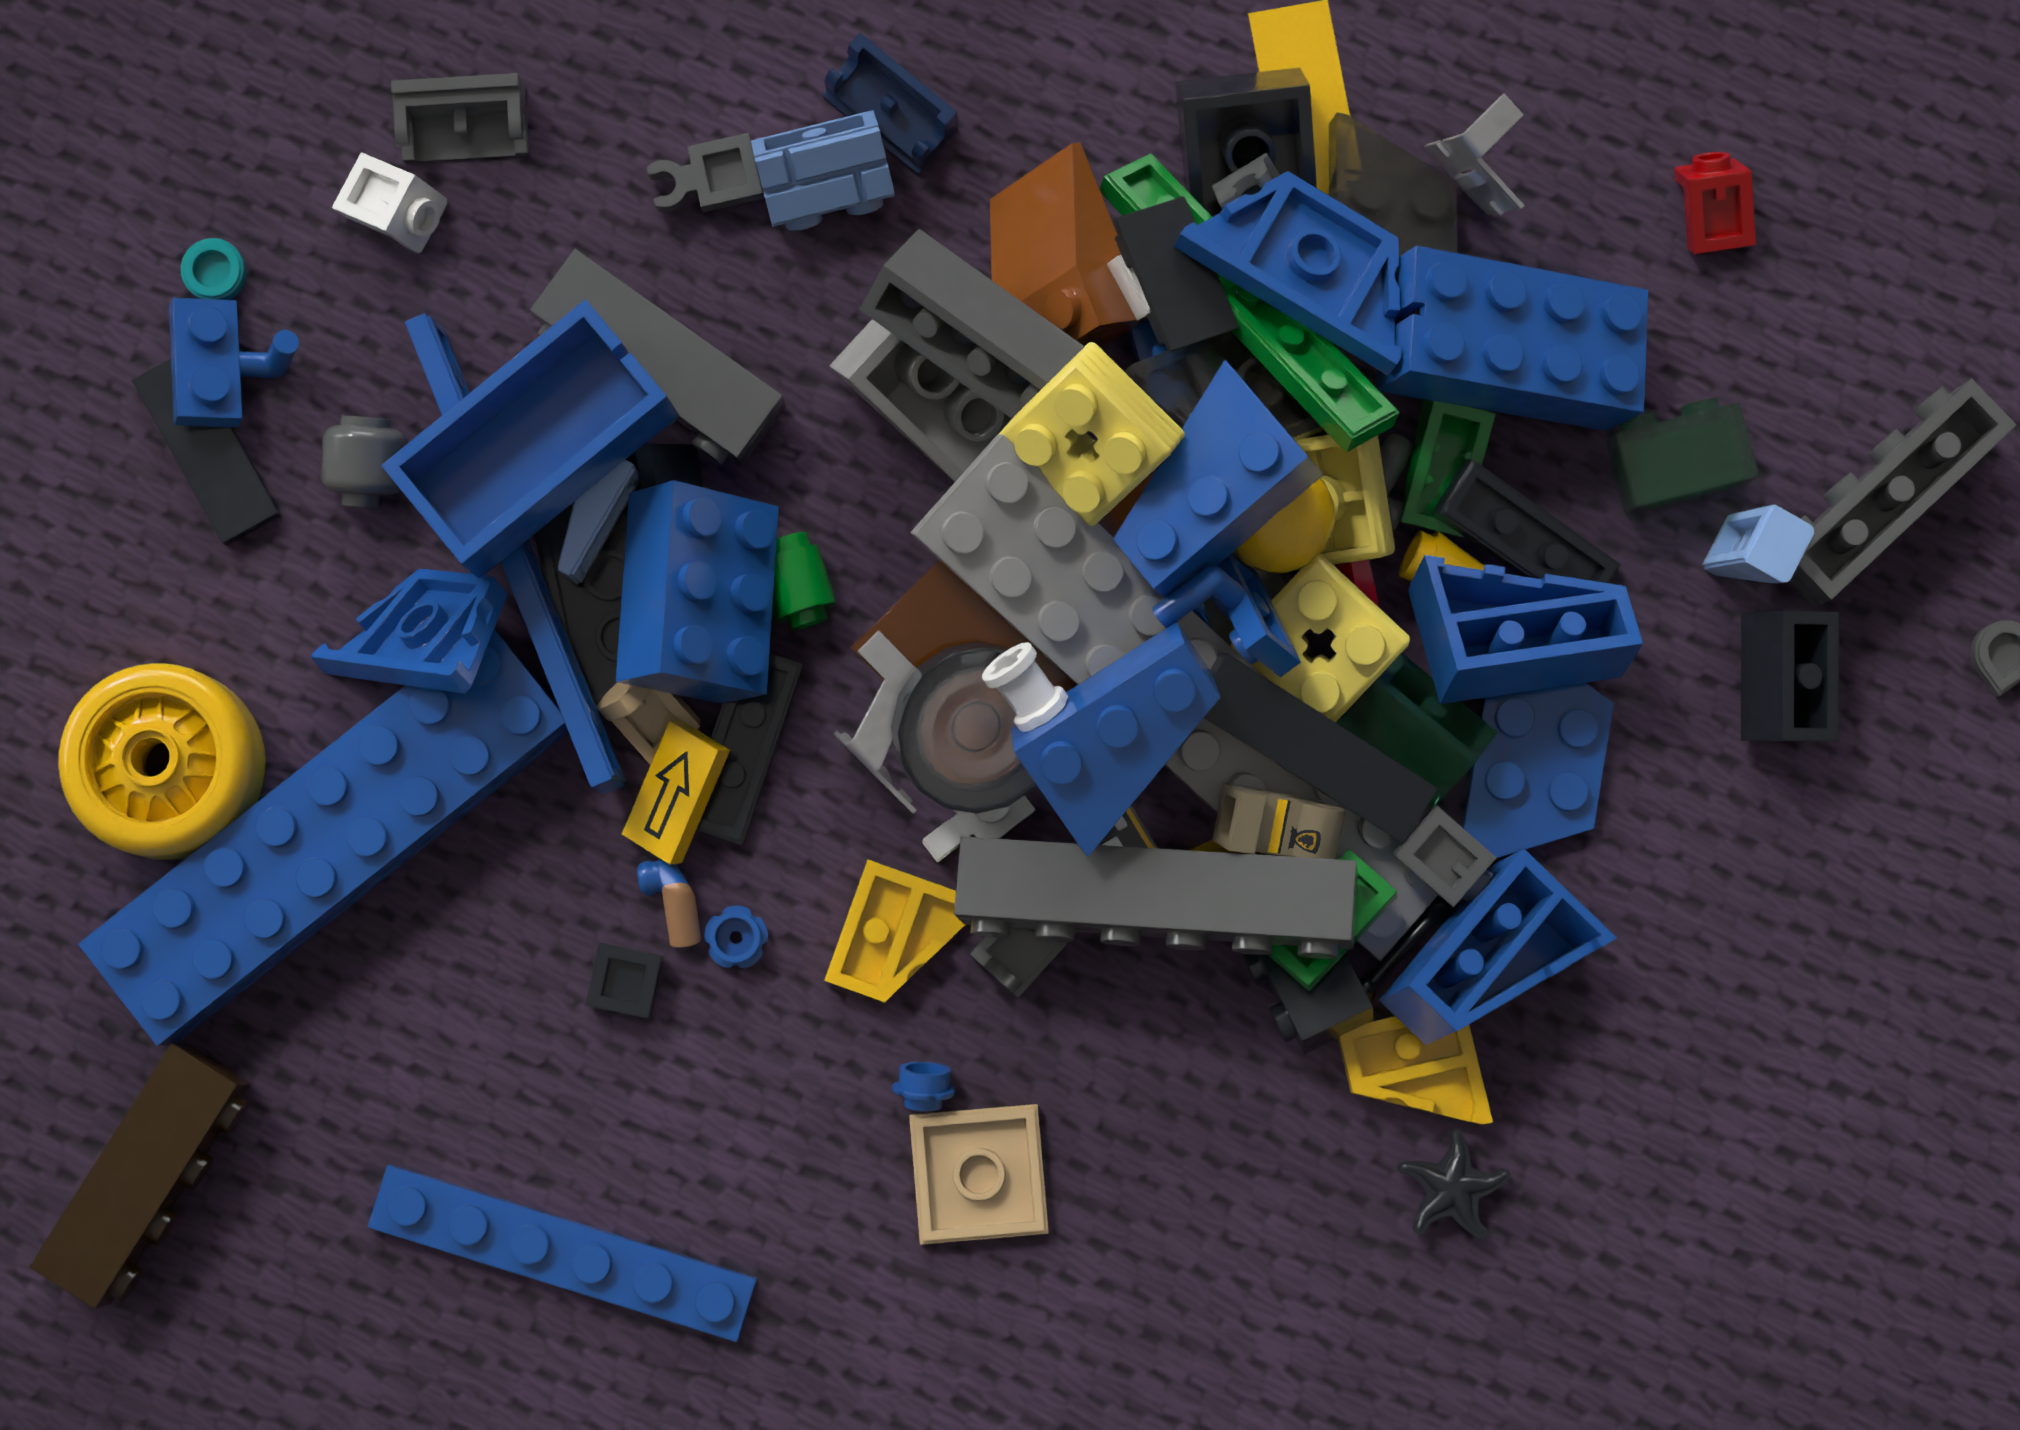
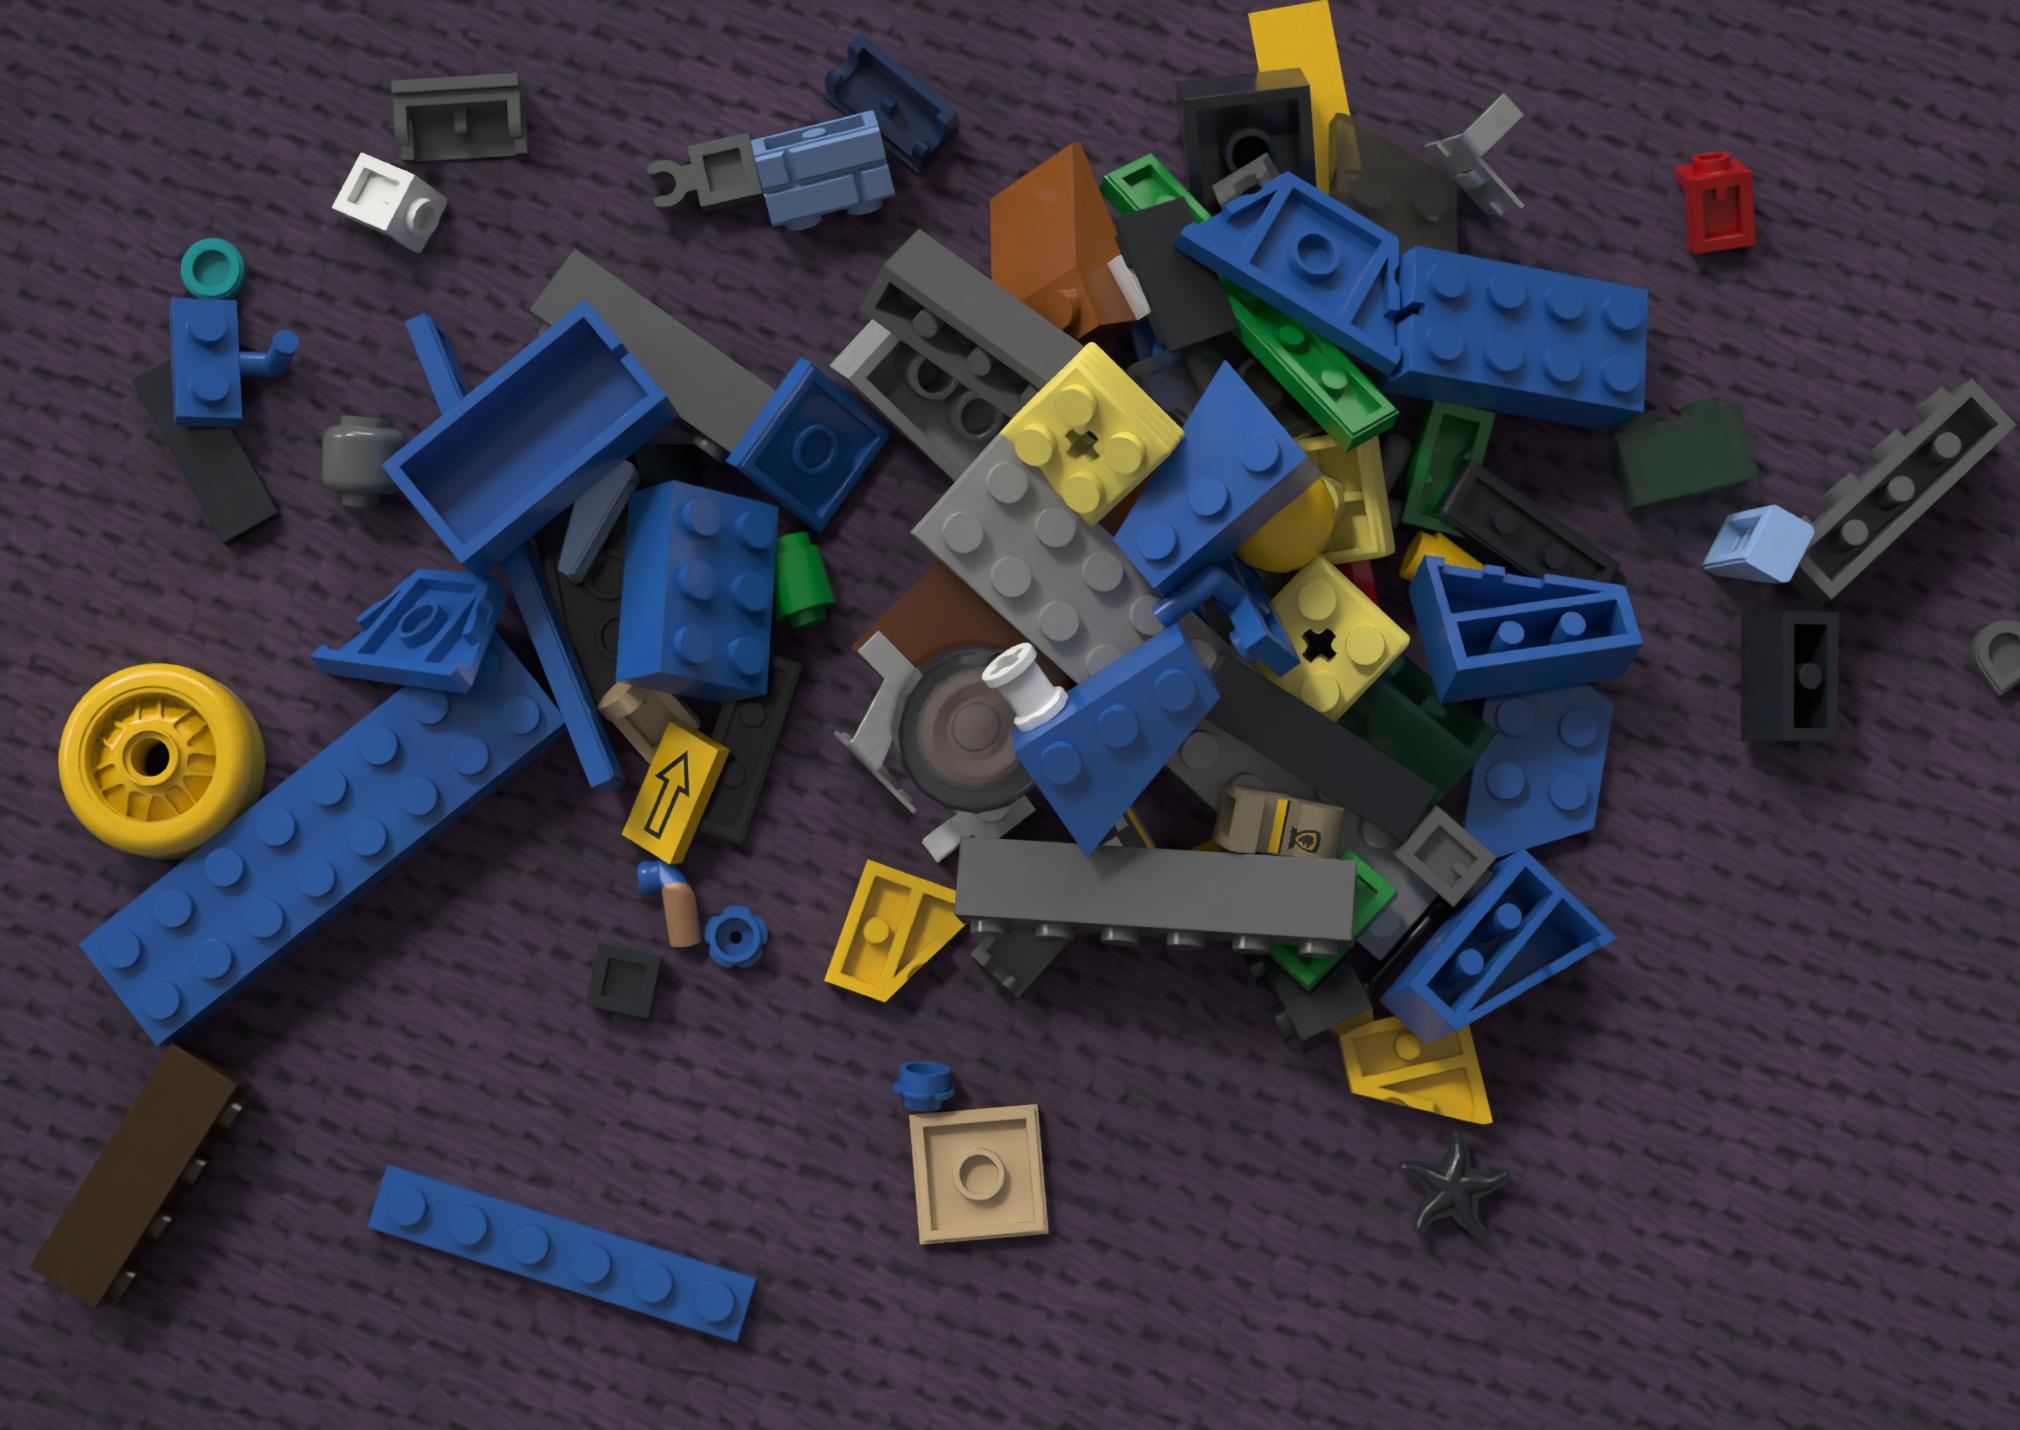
none -> blue plate [726,357,893,534]

